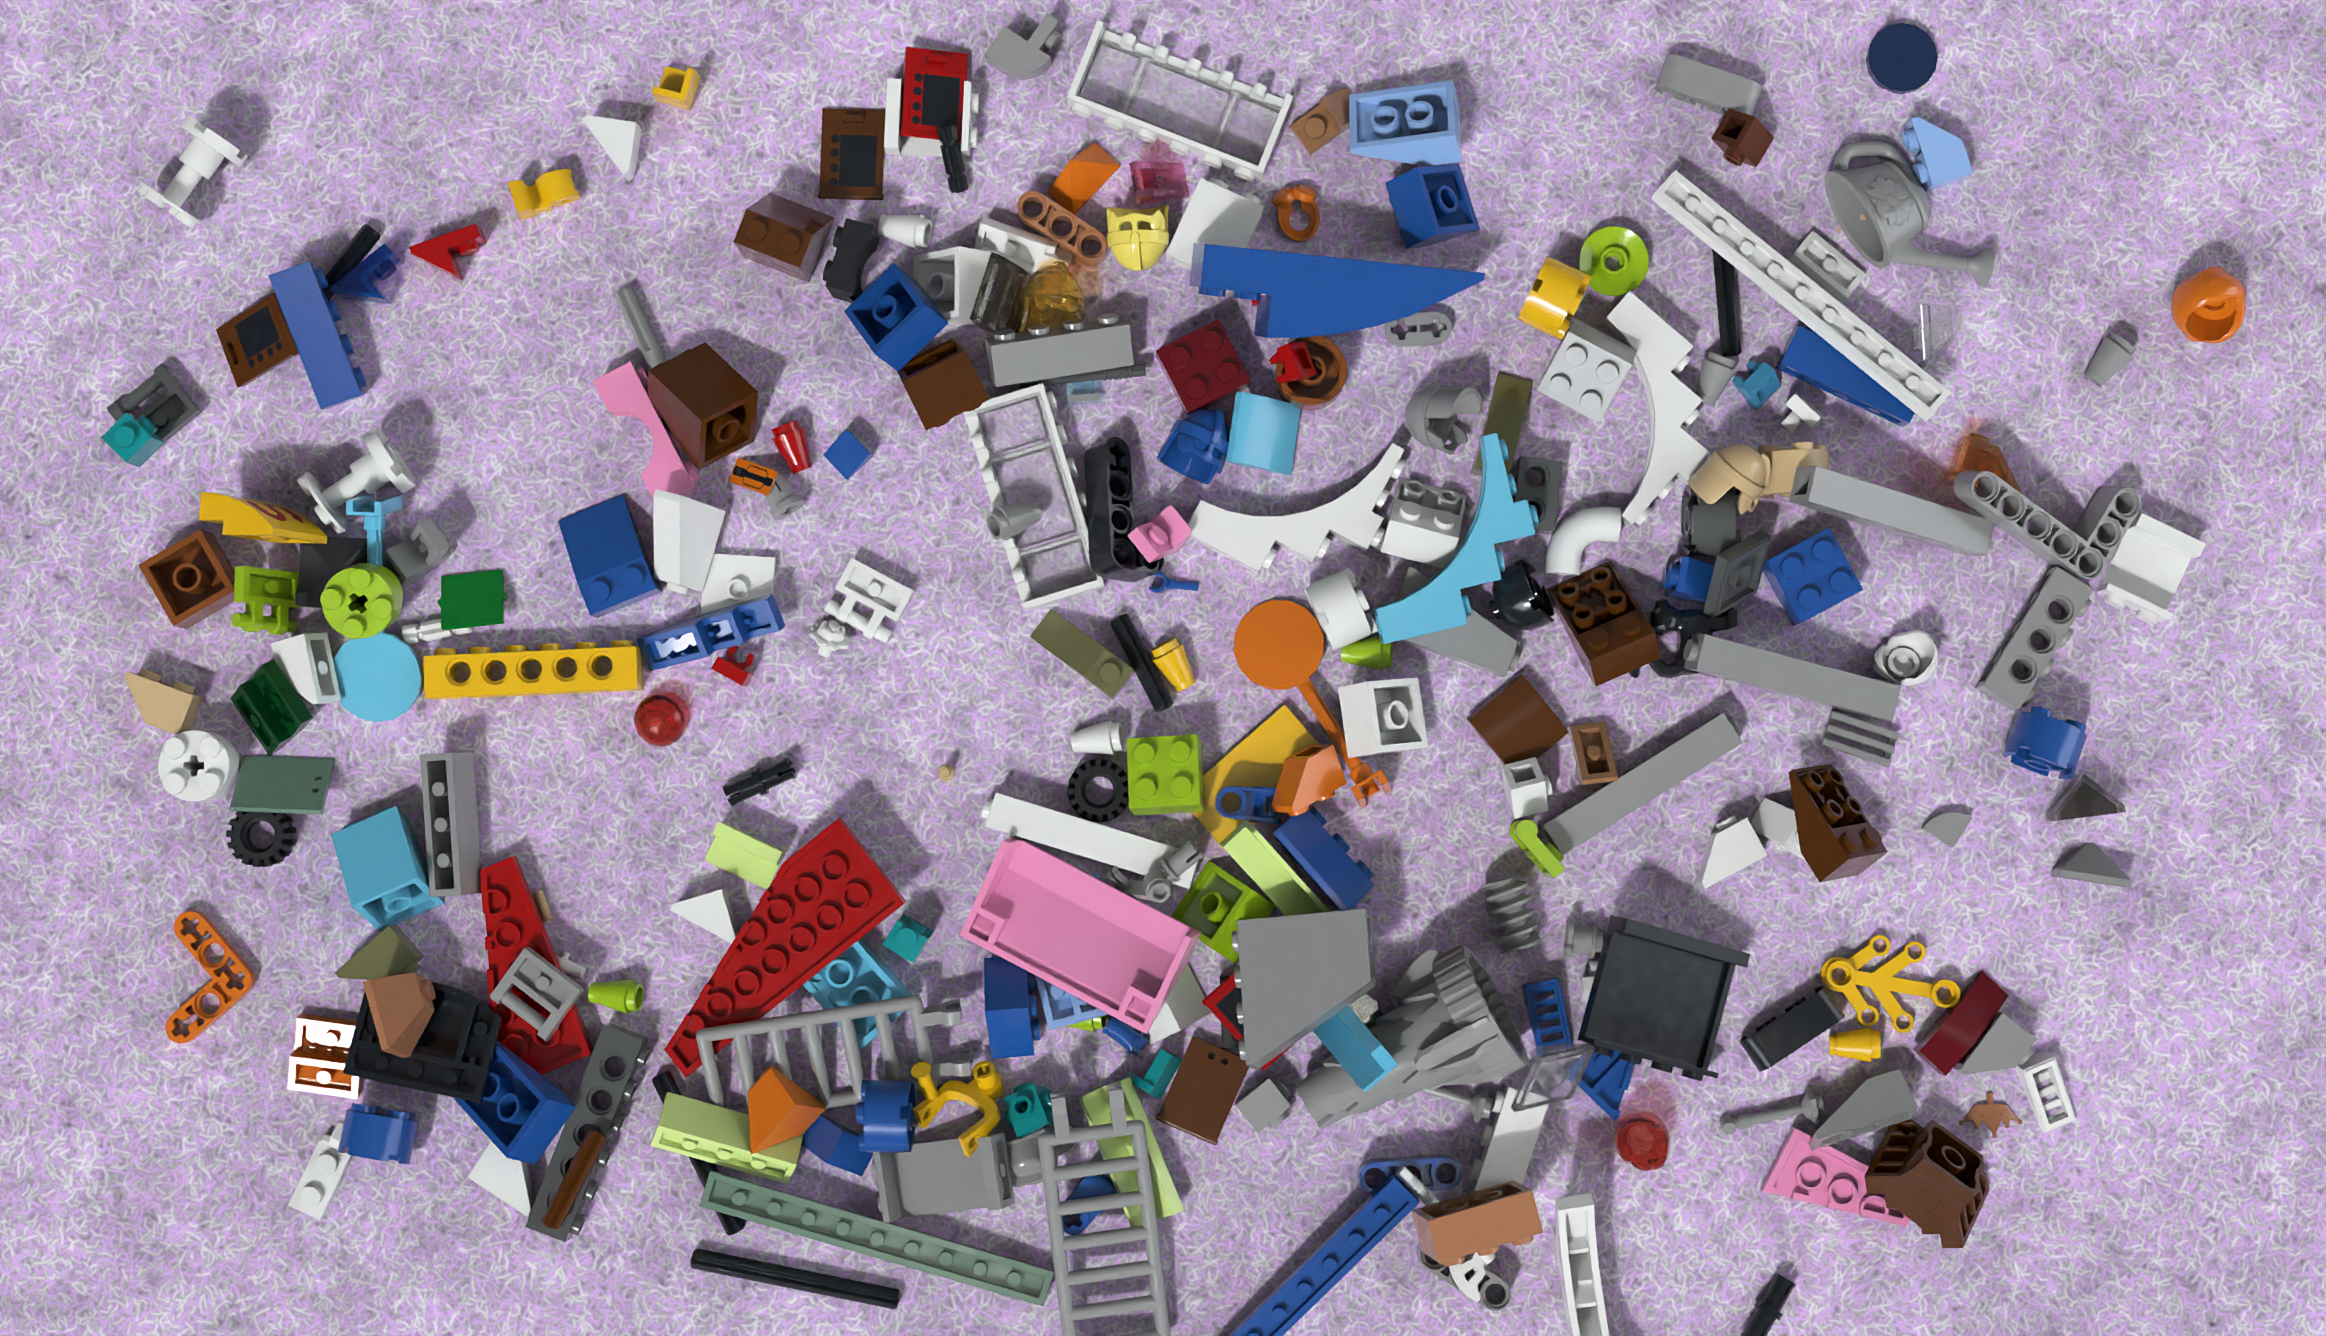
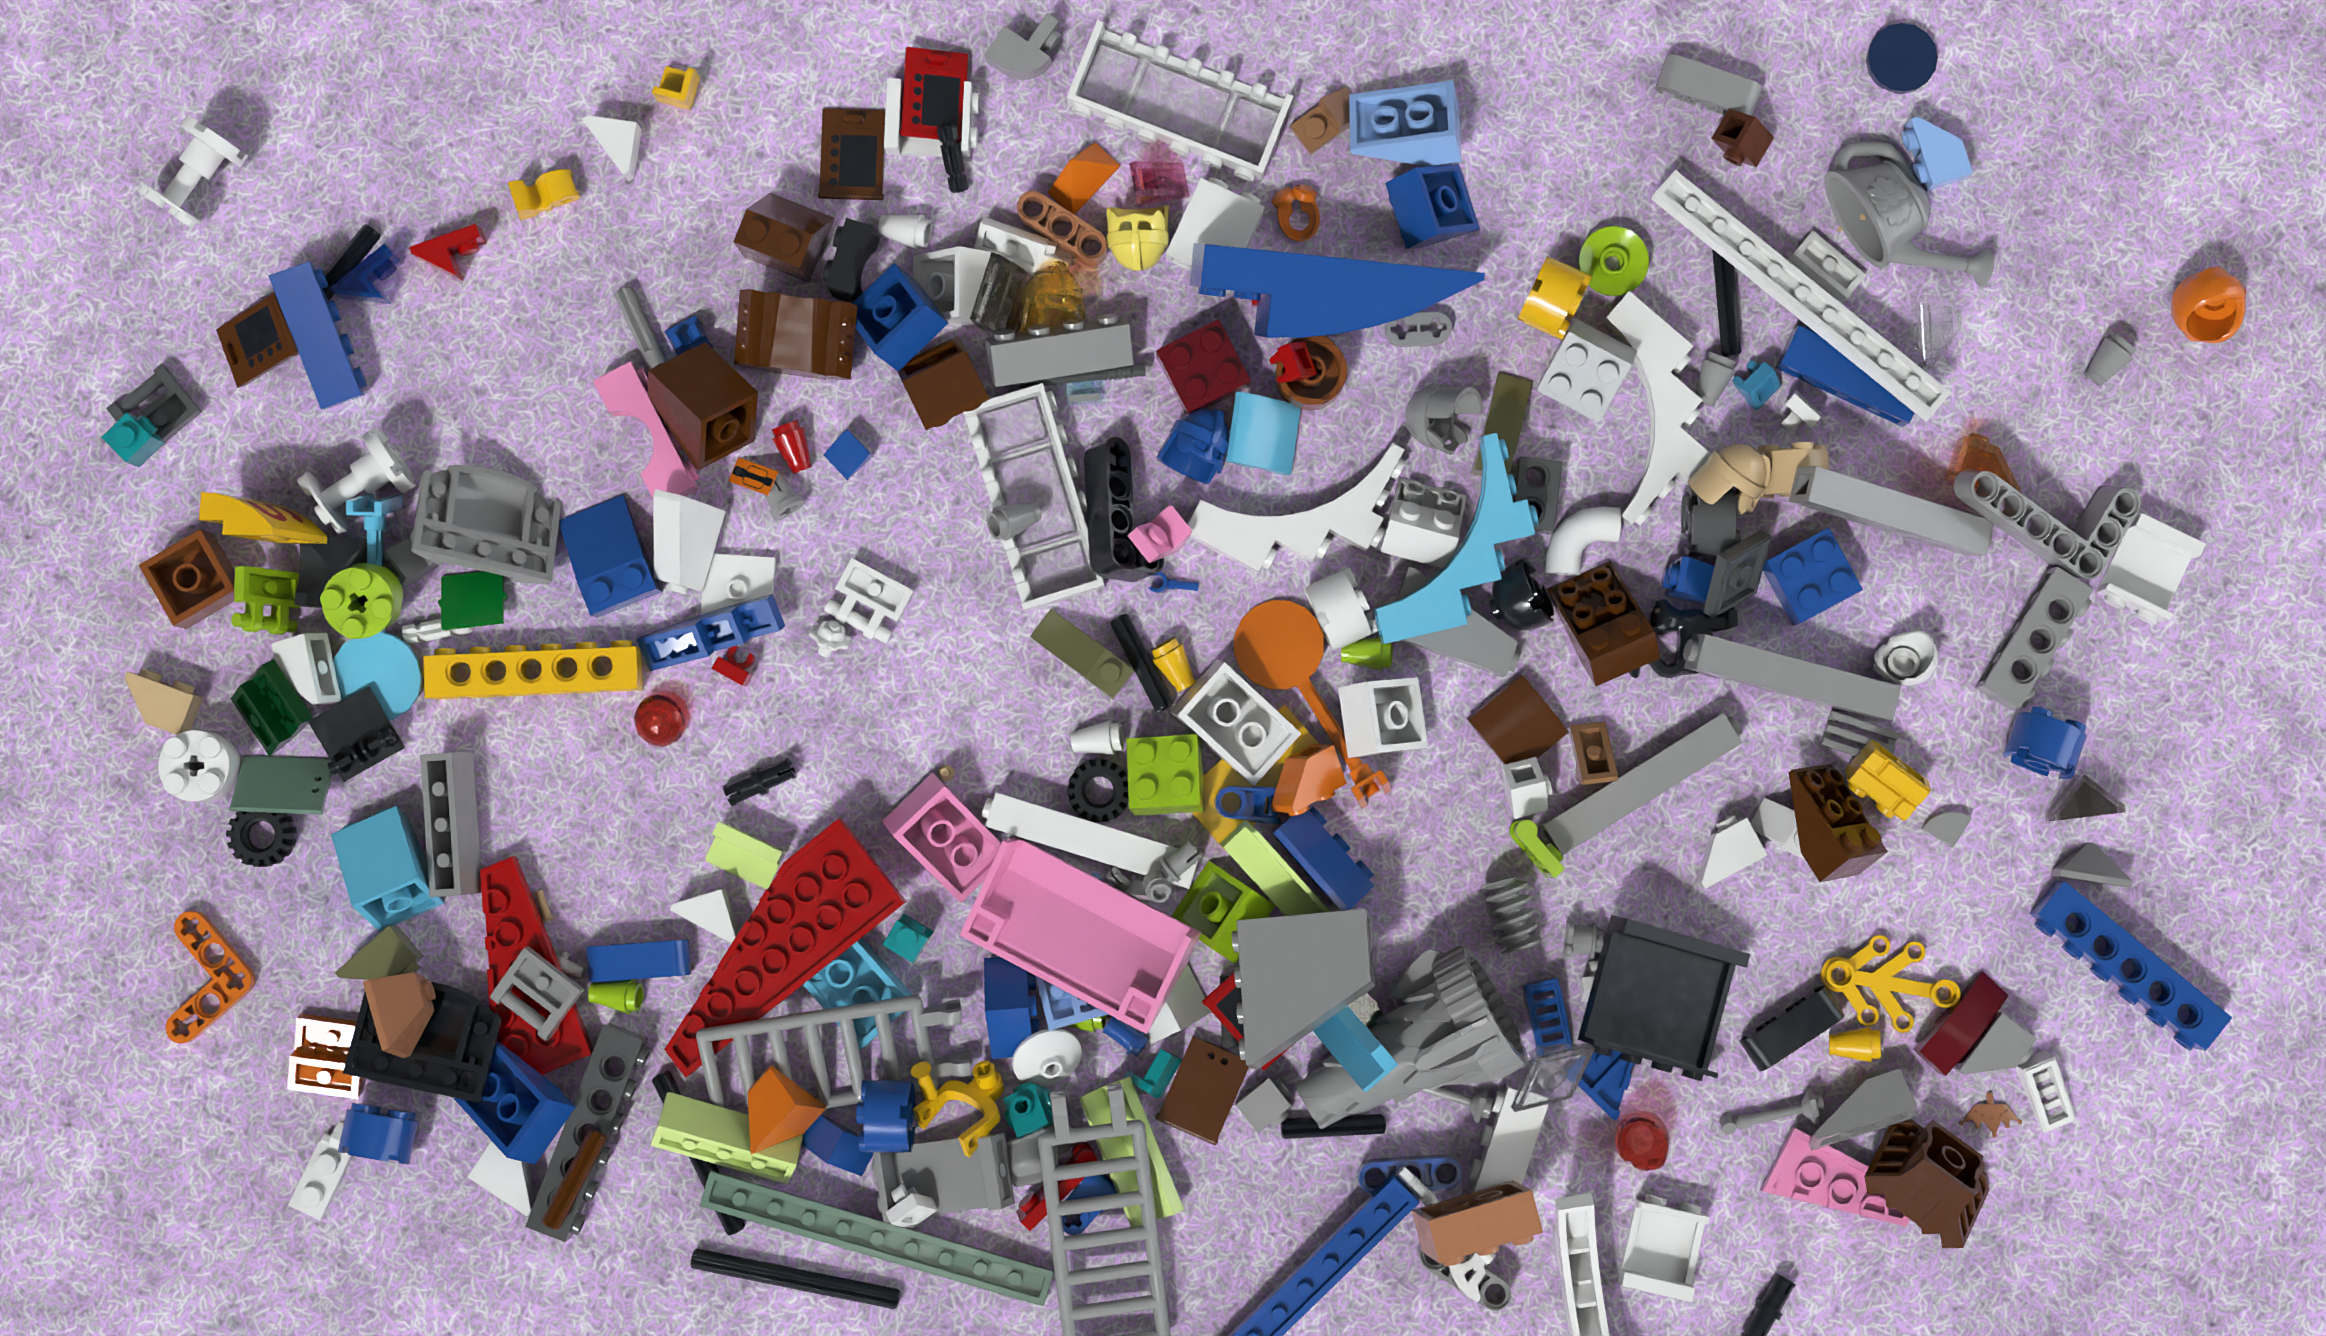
none -> black hinge [309,687,405,782]
none -> light grey slope [411,465,561,584]
none -> blue beam [586,939,691,982]
none -> blue tile [664,315,713,356]
none -> reddish brown slope [734,289,857,380]
none -> bright pink slope [882,772,1001,903]
none -> white tile [886,1184,938,1229]
none -> white dish [1012,1028,1082,1087]
none -> red plate [1016,1142,1097,1231]
none -> white slope [1169,659,1301,786]
none -> black axle [1281,1114,1386,1139]
none -> white panel [1617,1194,1710,1302]
none -> yellow brick [1845,739,1931,821]
none -> blue brick [2029,881,2232,1051]

